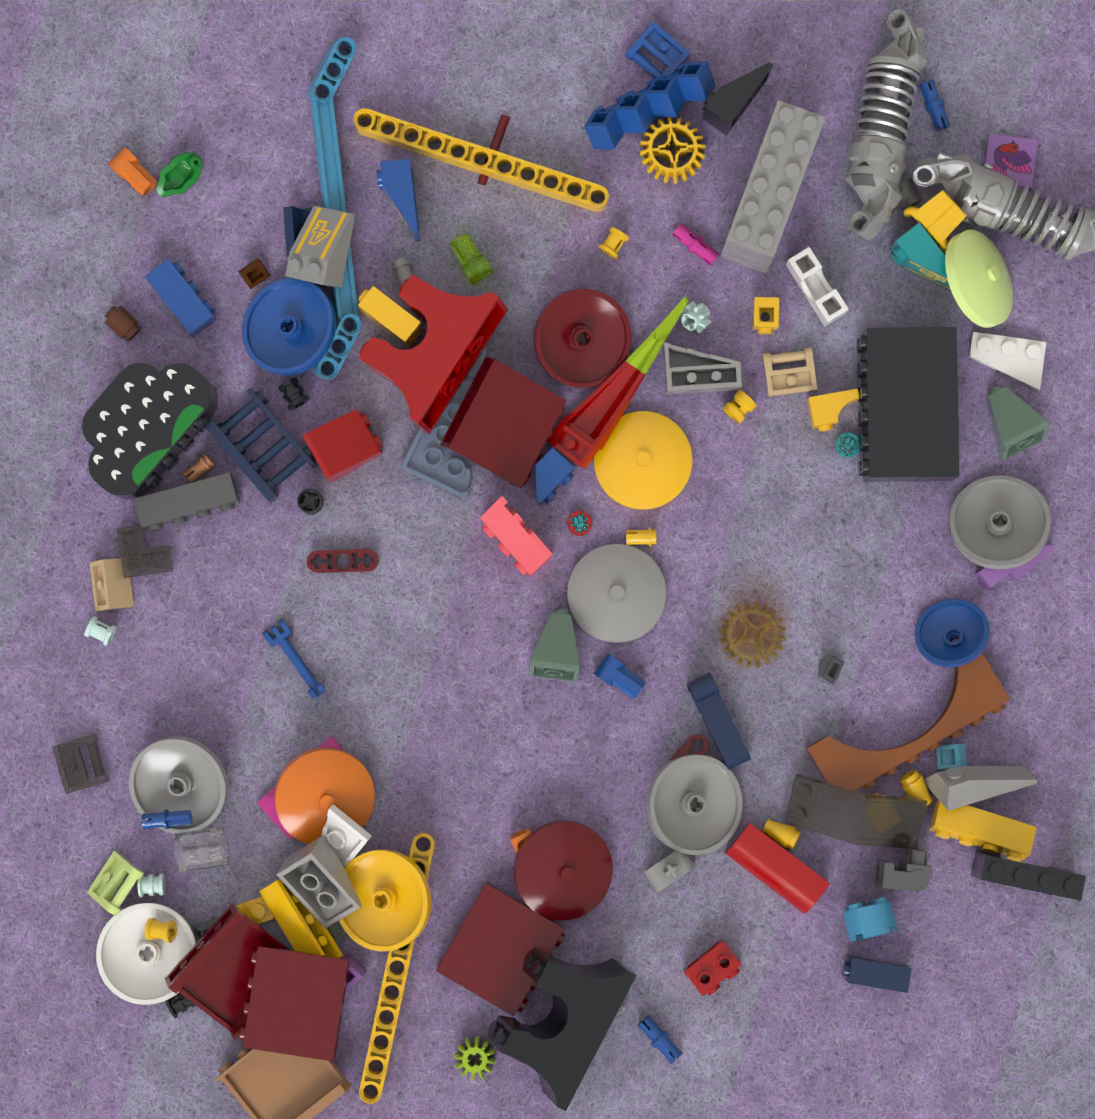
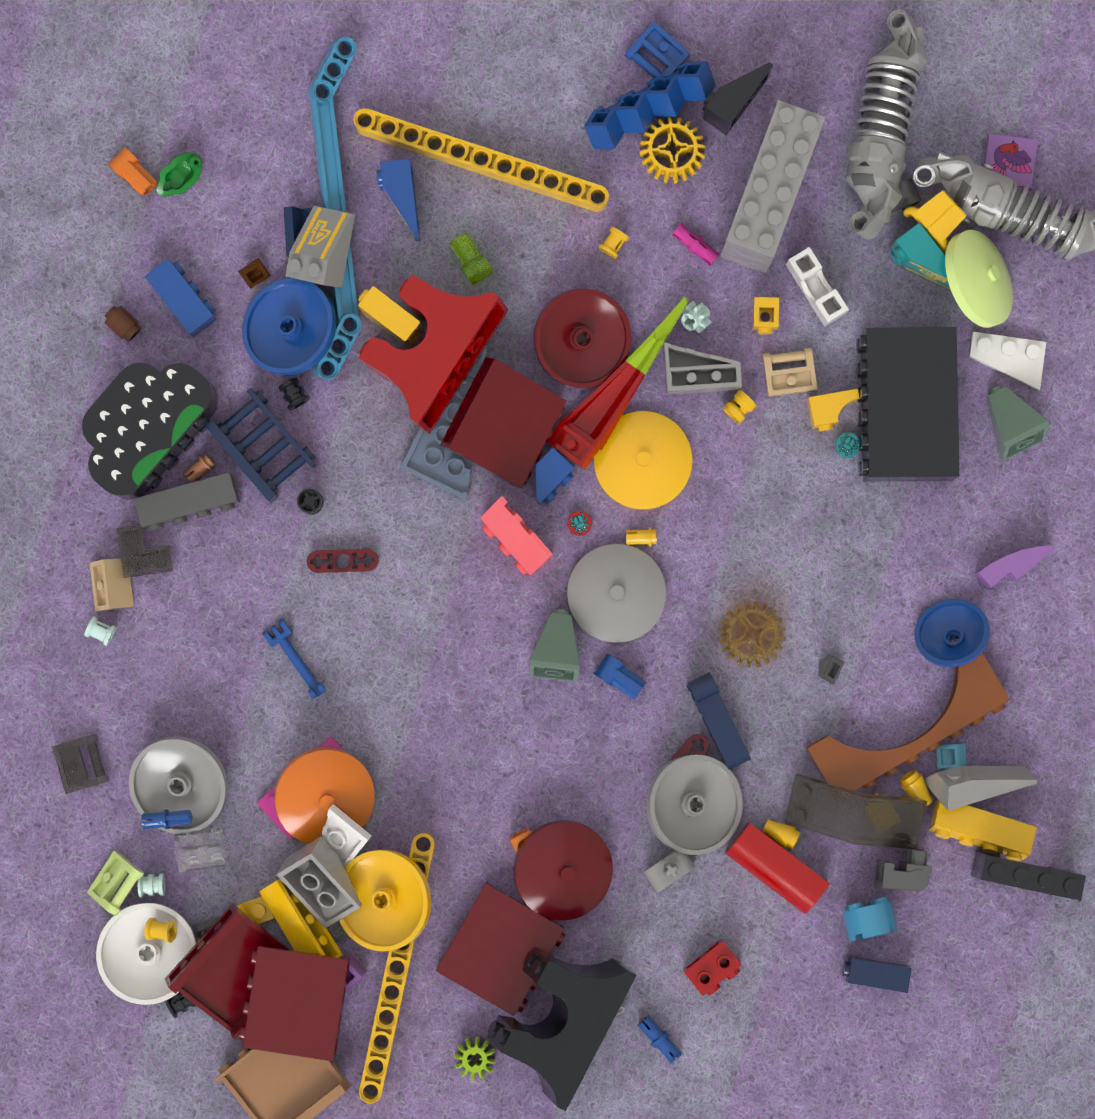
red slope [302,409,384,483] -> none
light grey pin [392,257,412,286] -> none
dark red bar [477,115,510,186] -> none
blue pin [919,80,951,131] -> none
light grey dish [950,475,1051,569] -> none

